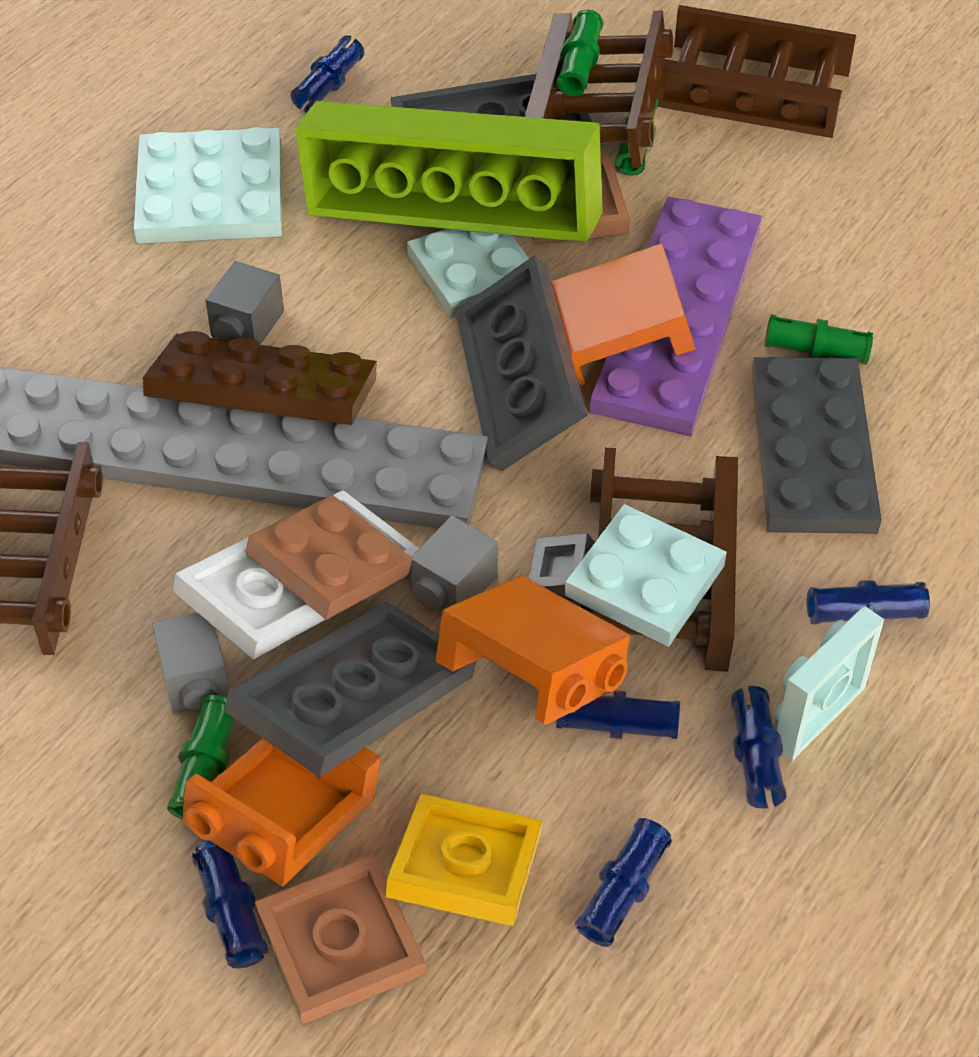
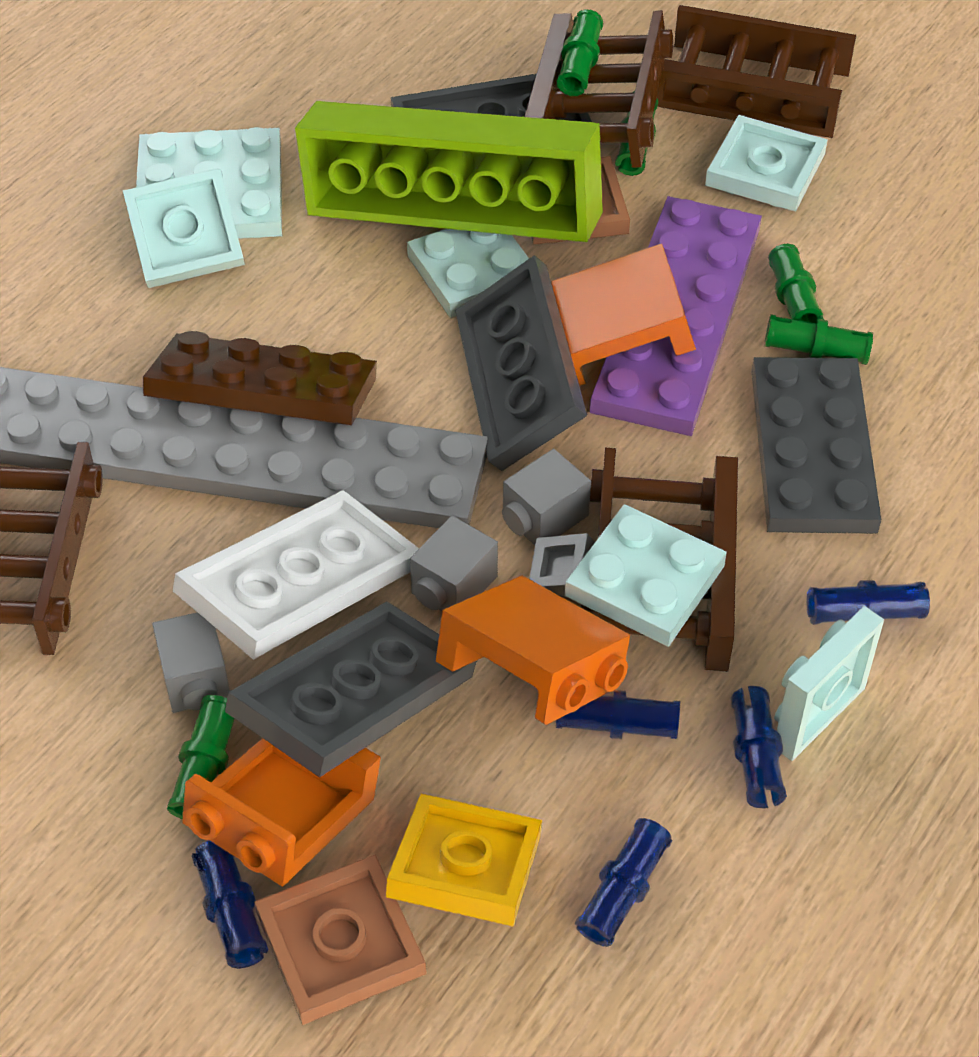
dark grey brick [205,261,284,345] -> none
nougat plate [246,495,413,620] -> none
clear blue pin [290,35,365,113] -> none
none -> light aqua plate [123,168,245,288]
none -> light grey brick [502,448,591,545]
none -> light aqua plate [705,115,828,212]
none -> green pin [768,243,824,323]

